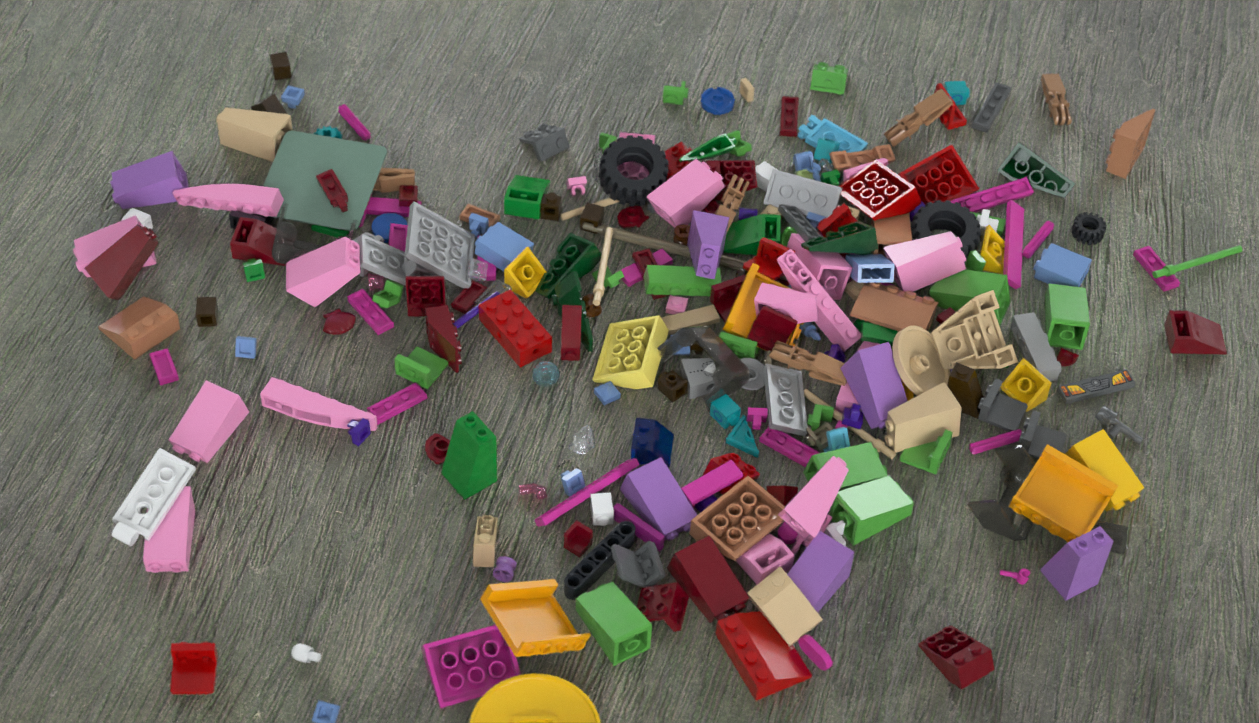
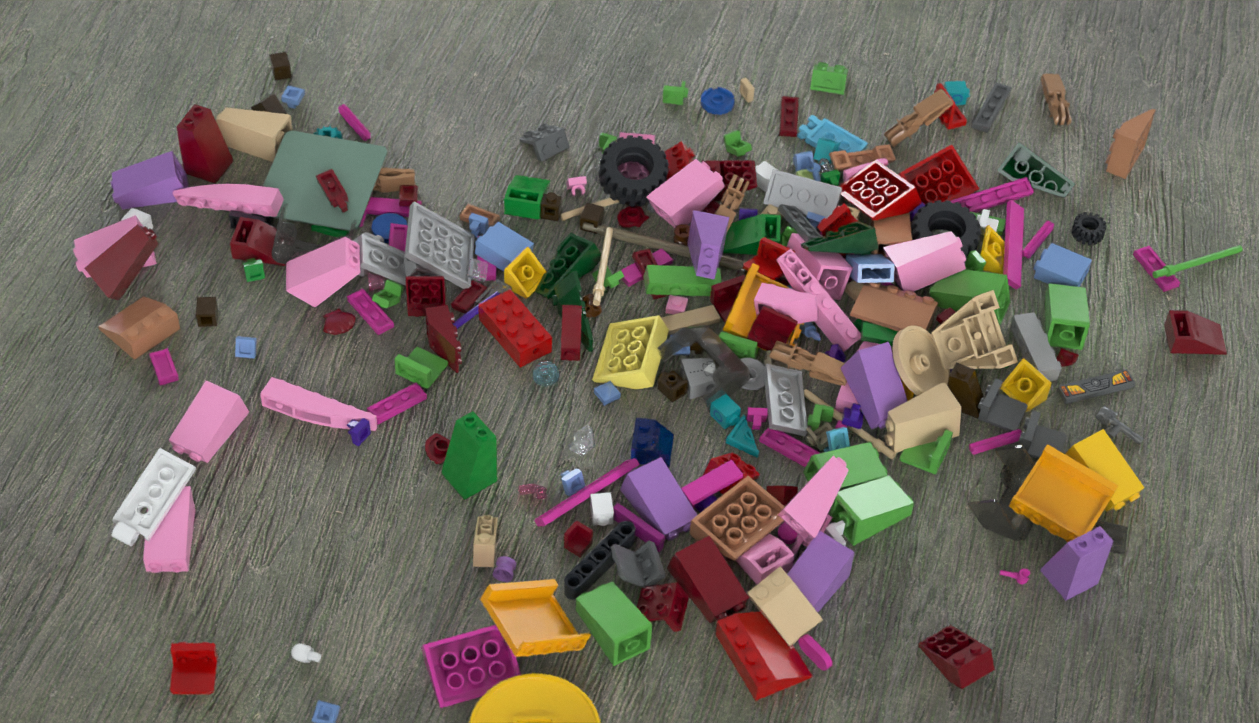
green piece [680,133,737,162] -> none
none -> dark red slope [176,104,233,184]

